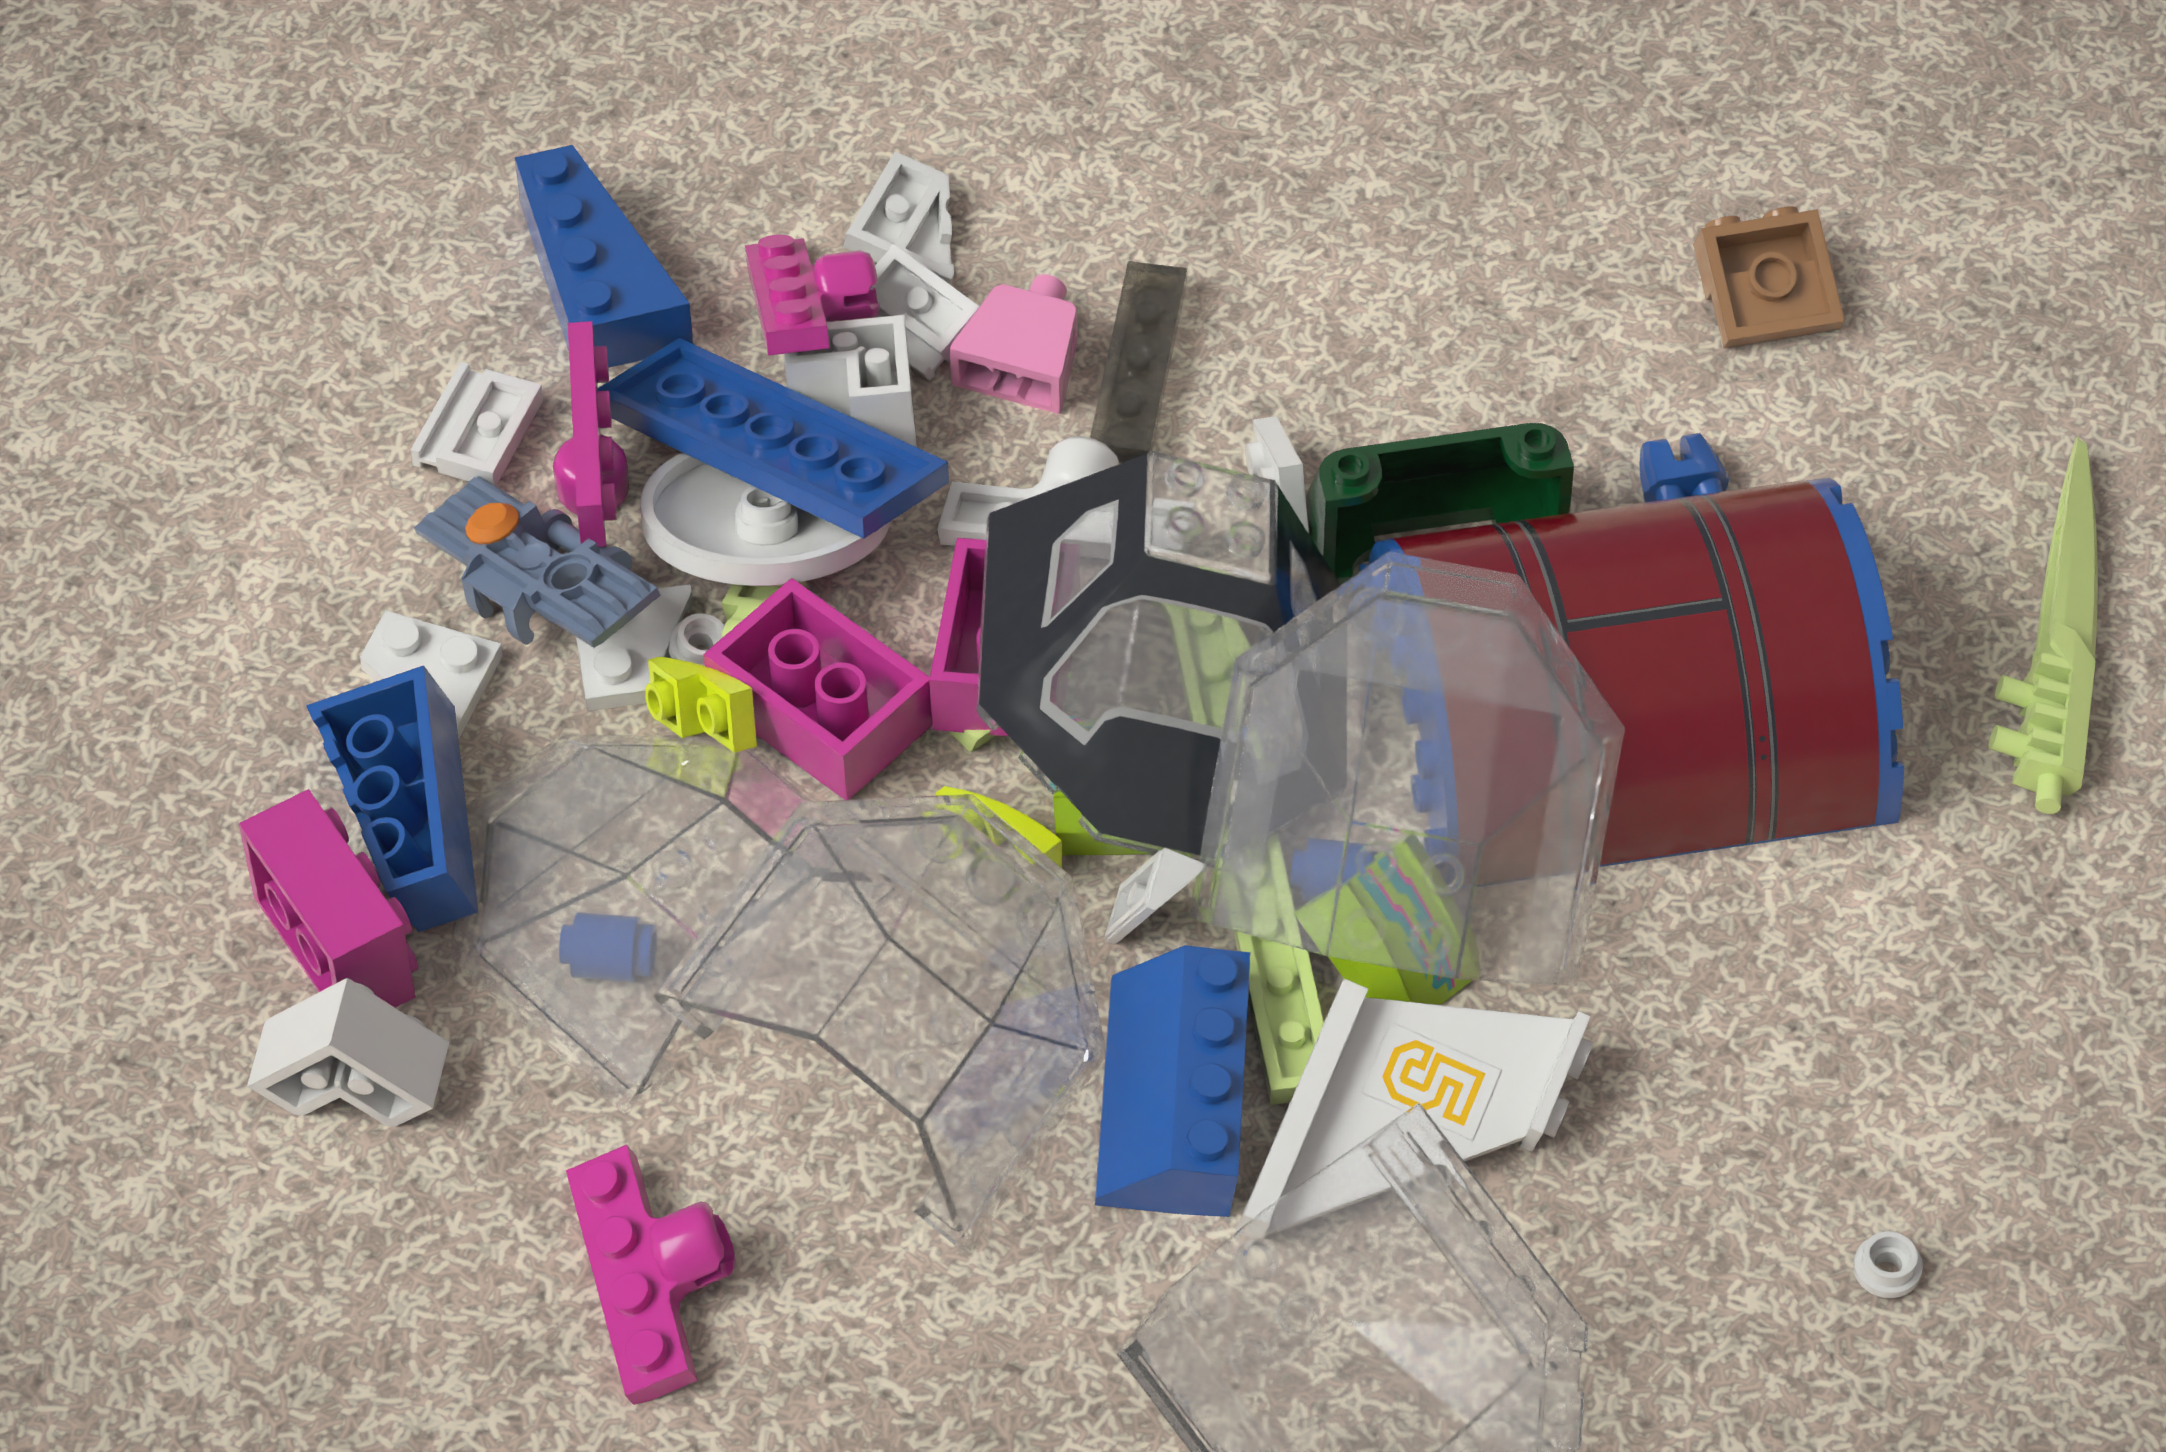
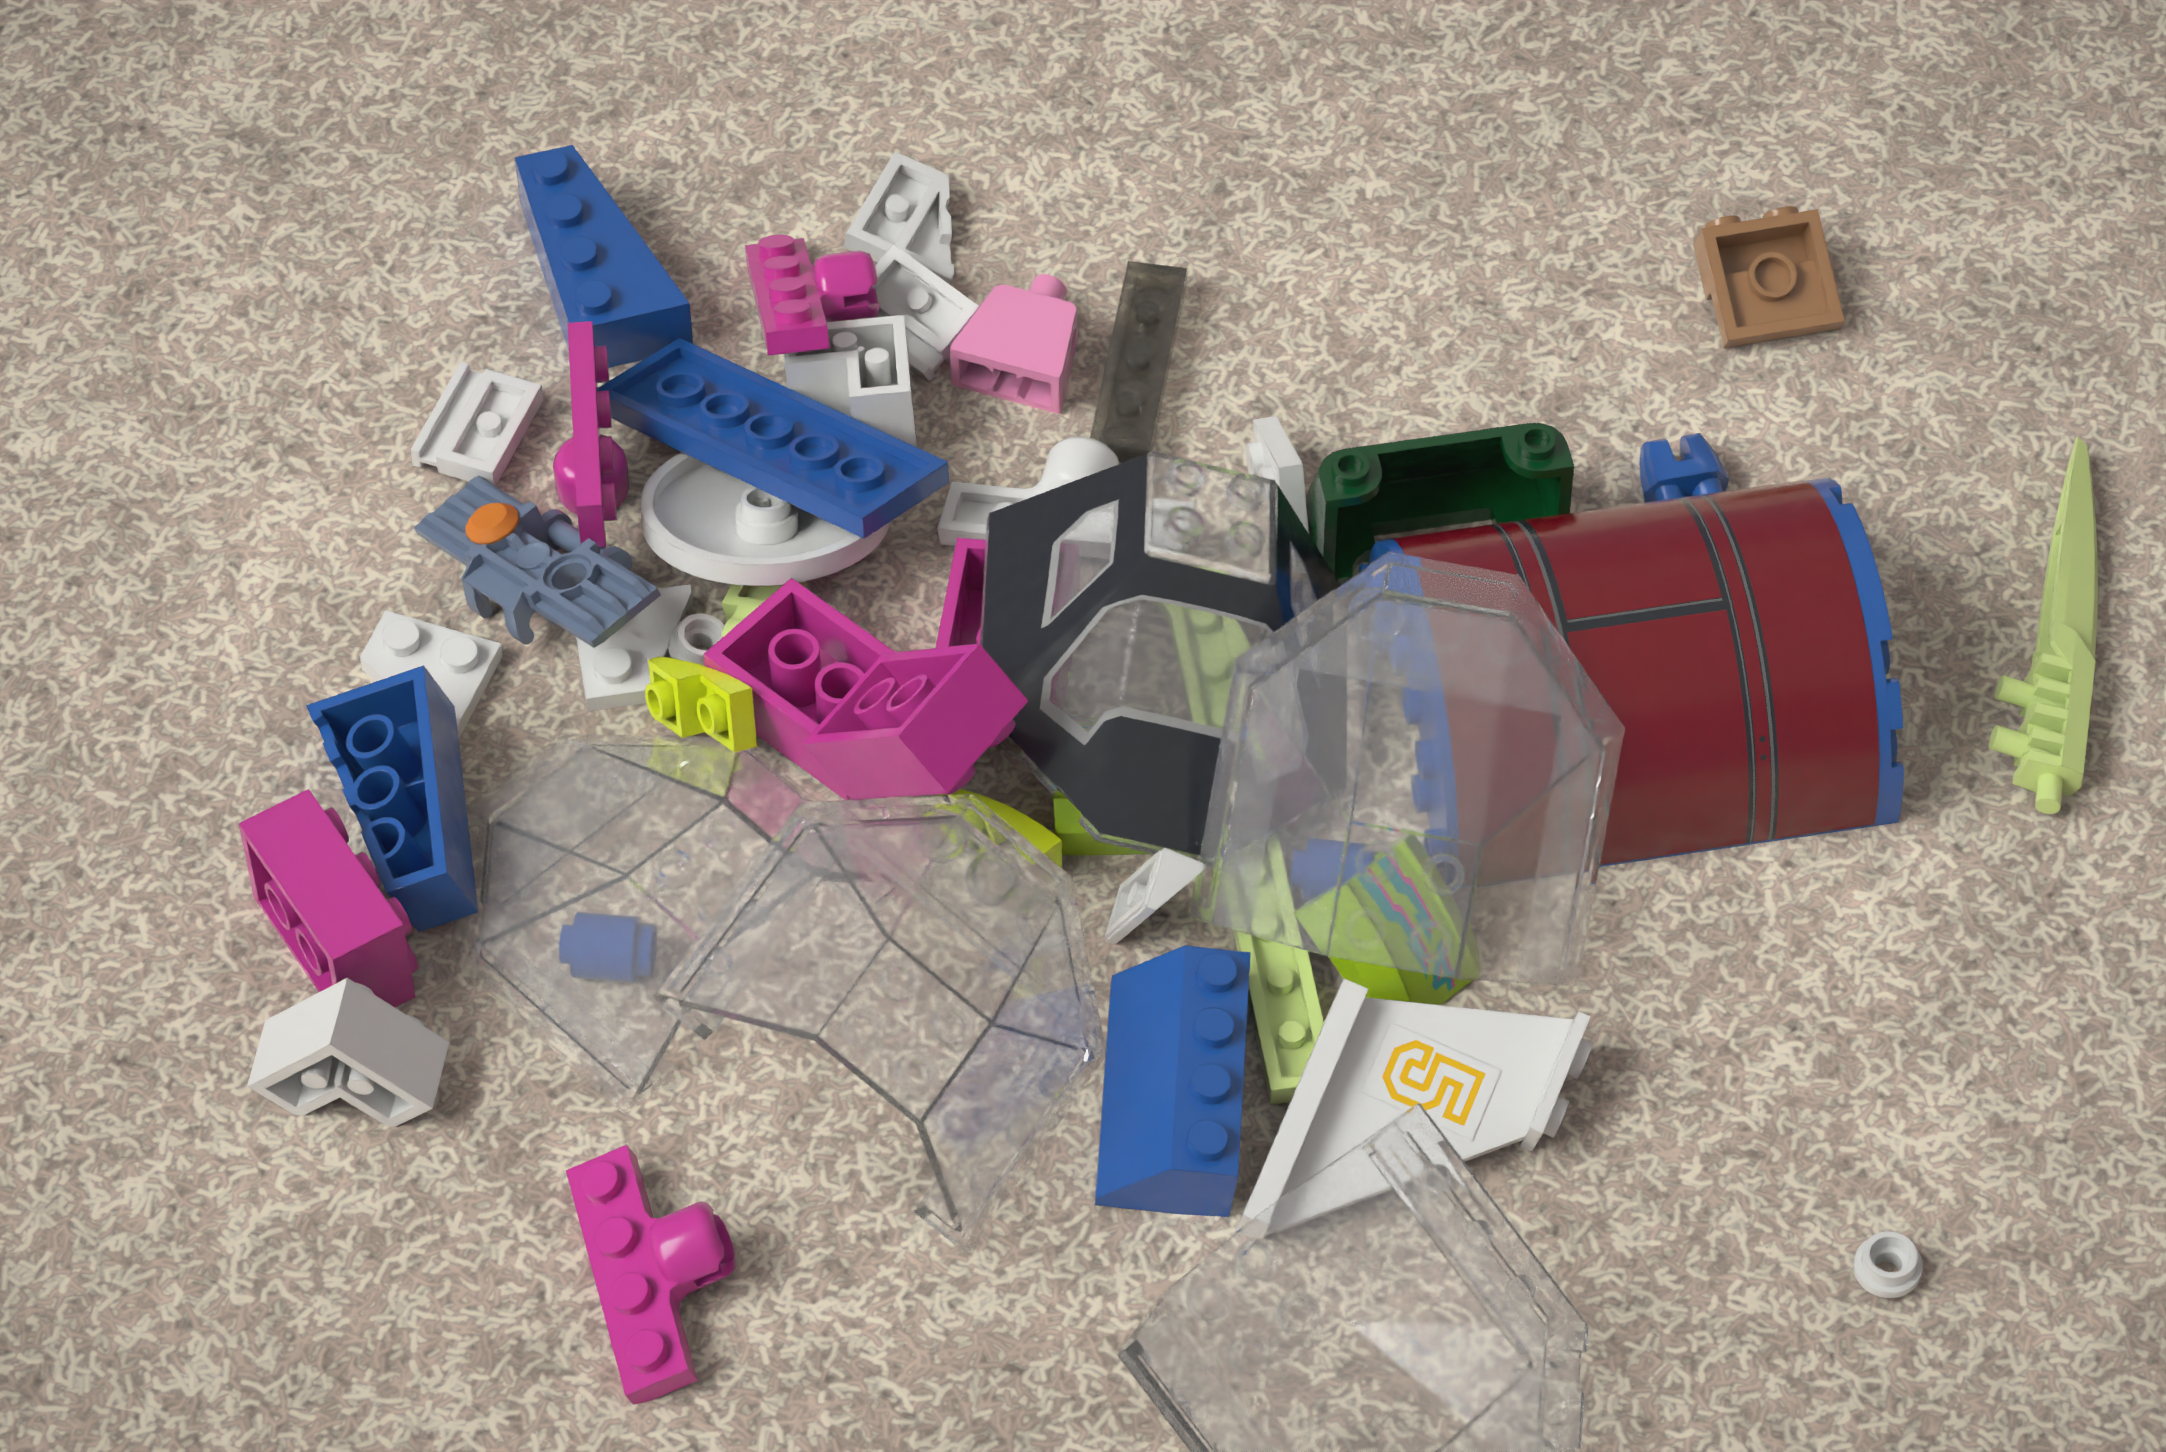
none -> dark pink brick [803,643,1028,800]

